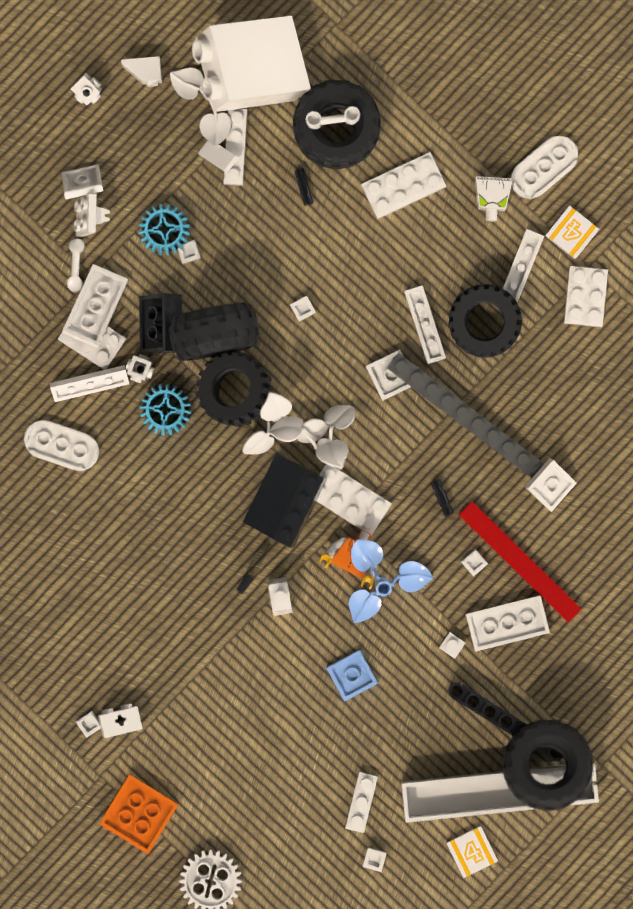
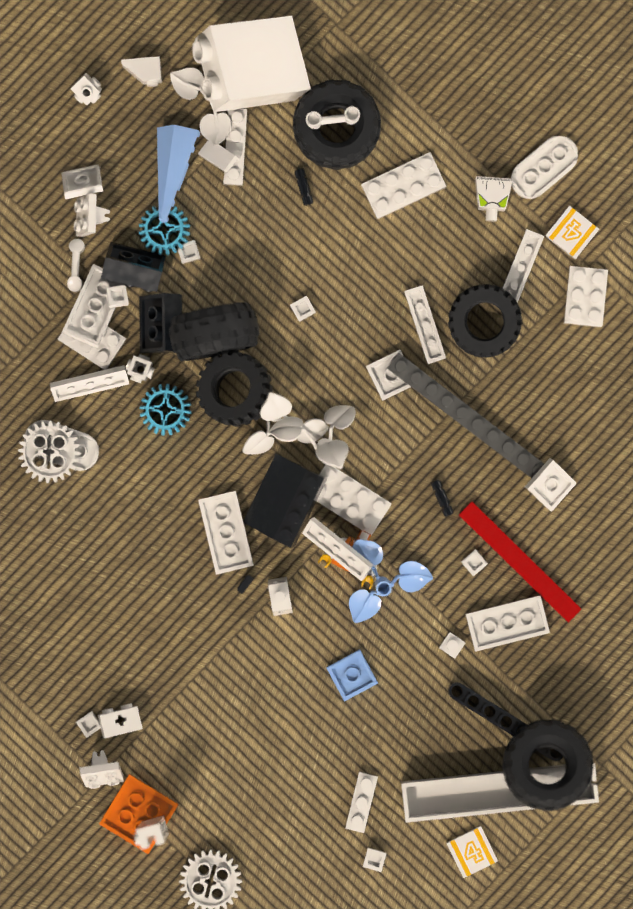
none -> white gear [18,421,81,483]
none -> white plate [80,750,124,789]
none -> black slope [101,242,166,292]
none -> white plate [106,285,129,308]
none -> white brick [134,815,169,849]
none -> light blue wedge [157,125,200,223]
none -> white plate [198,491,254,575]
none -> white plate [302,517,373,581]

